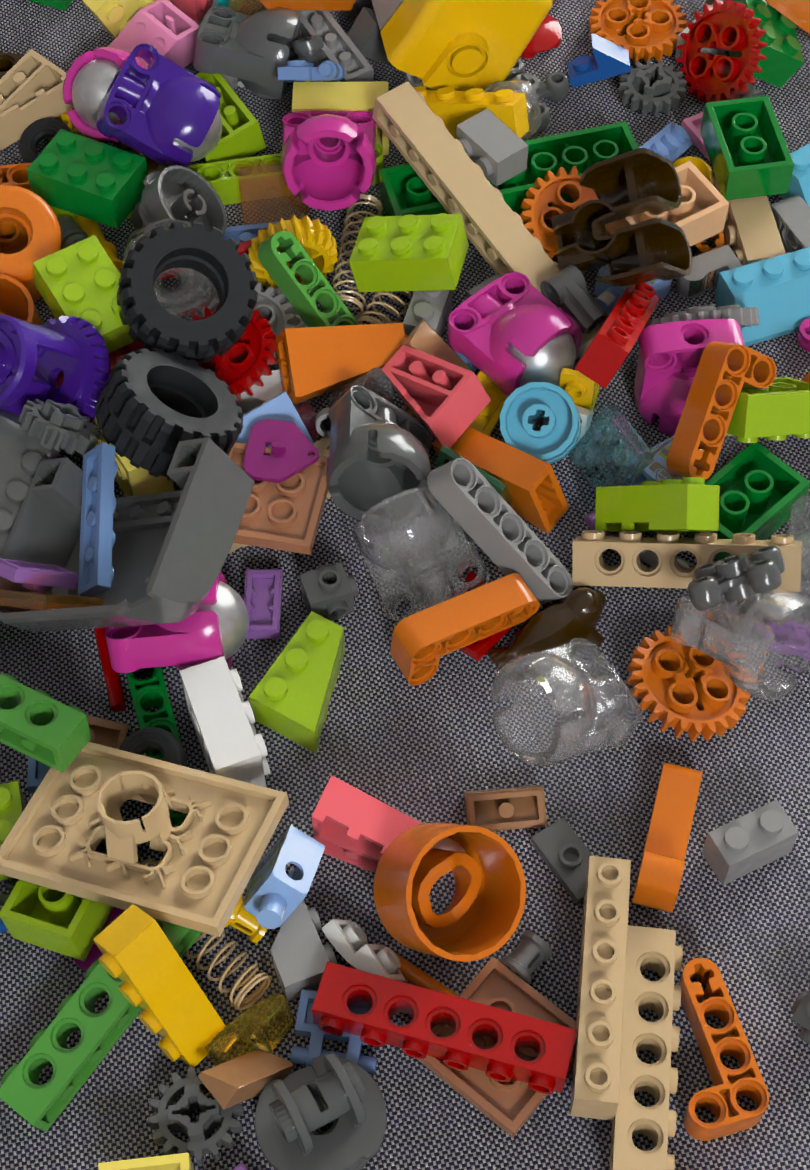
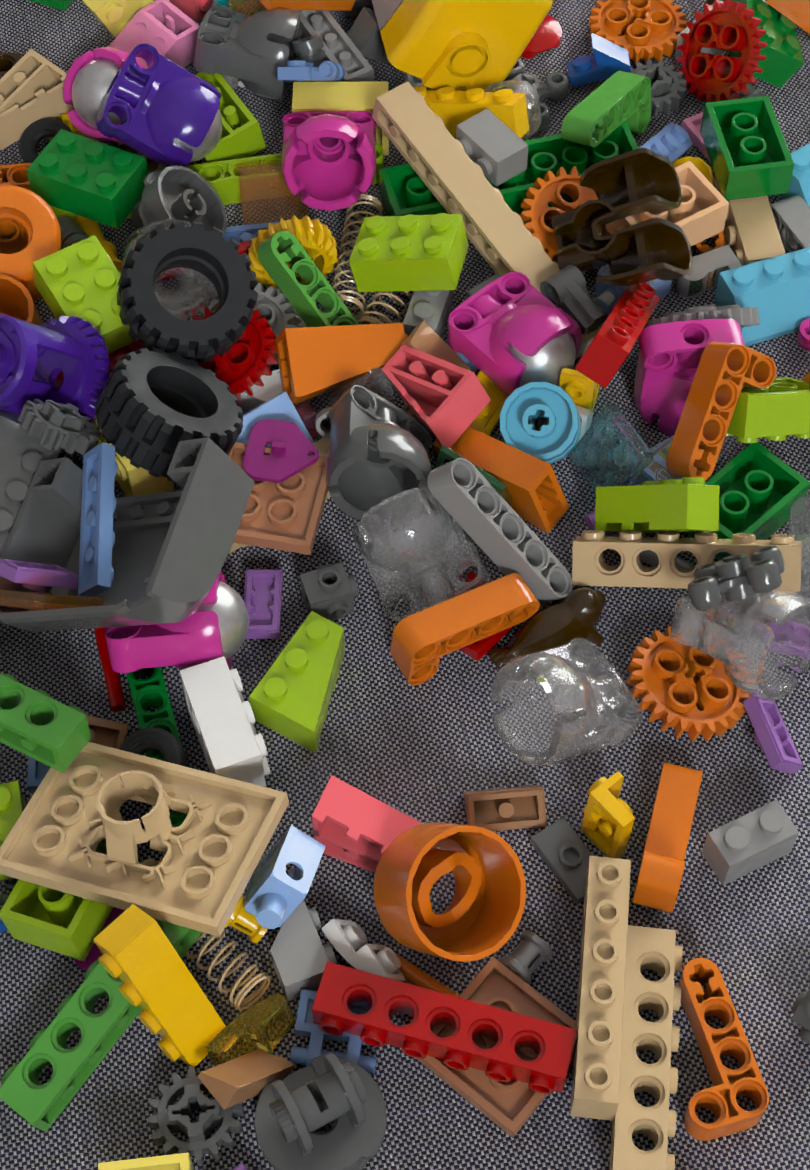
none -> bright green beam [561,70,651,147]
none -> yellow bracket [580,771,635,859]
none -> medium lavender plate [743,695,803,774]

